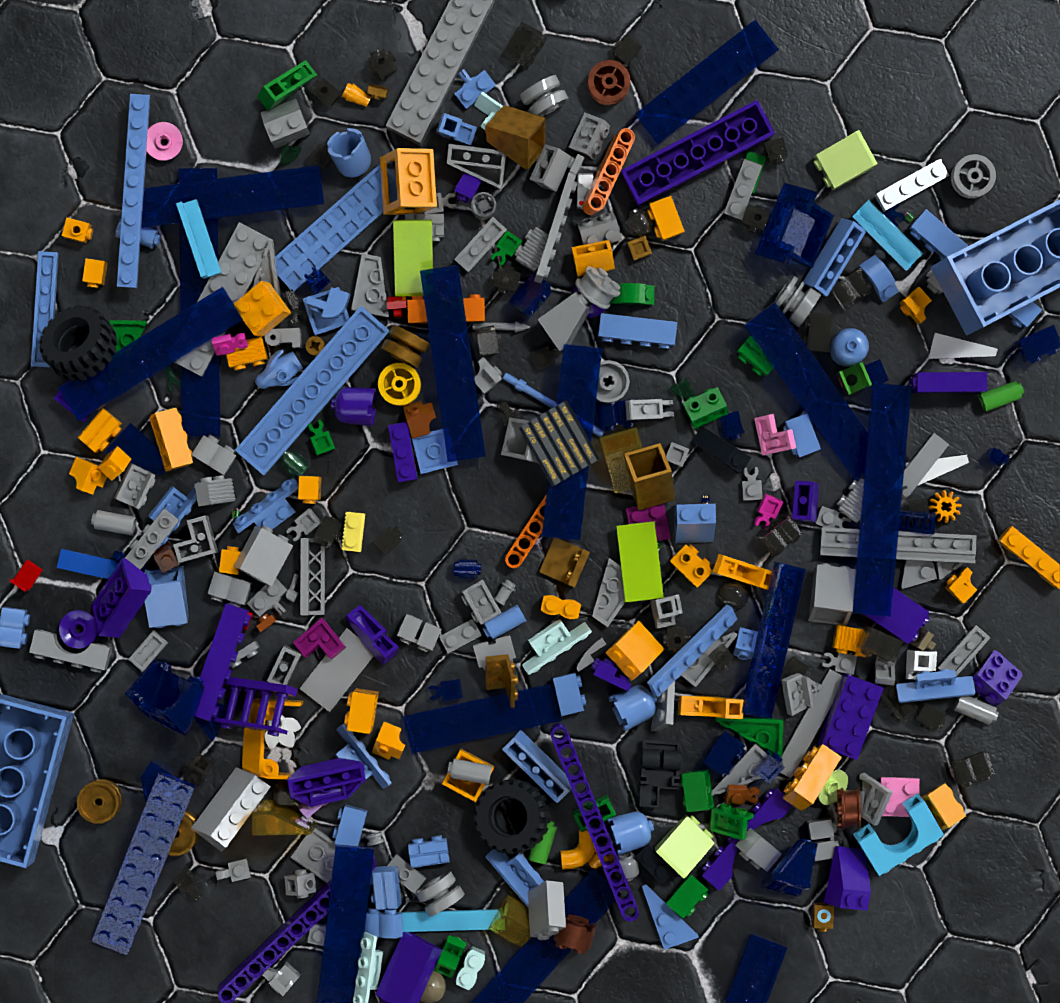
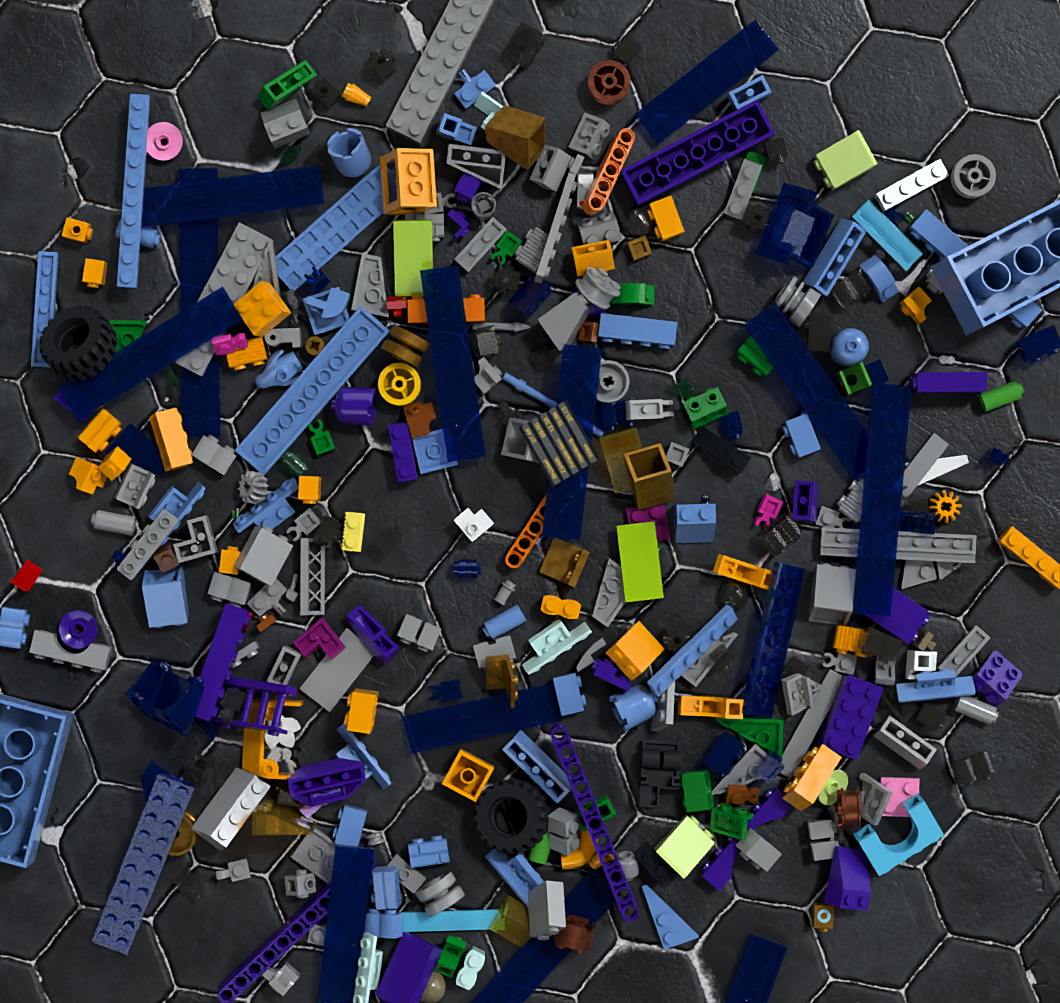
blue slope [57,549,120,579] -> none
pearl gold wheel [77,779,123,824] -> none
dark purple slope [91,558,152,638] -> none
light grey plate [128,630,169,672] -> none
medium azure fence [176,199,222,279] -> none
light grey brick [194,475,236,507] -> none
pearl gold plate [367,84,389,100] -> none
light orange brick [372,722,405,760] -> none
light grey plate [439,619,482,653] -> none
light grey brick [447,759,492,785] -> none
light grey bracket [461,580,502,625] -> none
light grey wheel [519,75,569,117] -> none
medium blue cylinder [606,811,654,856] -> none
light grey brick [650,594,683,628] -> none
green brick [665,873,708,919] -> none
light orange brick [669,544,713,588] -> none
medium blue bracket [733,627,759,660] -> none
light grey plate [742,467,762,501] -> none
bright pink plate [754,414,796,456] -> none
clear blue windscreen [761,838,818,897] -> none
light orange brick [922,784,966,830] -> none
white sticker [928,333,998,359] -> none
light orange brick [944,567,977,604] -> none
none -> clear smoke plate [219,688,247,724]
none -> light grey gear [238,471,269,504]
none -> dark purple bracket [447,209,470,240]
none -> white brick [454,508,494,542]
none -> light grey piece [548,807,580,856]
none -> dark orange plate [578,321,600,342]
none -> medium blue brick [727,75,771,111]
none -> light grey brick [873,716,937,769]

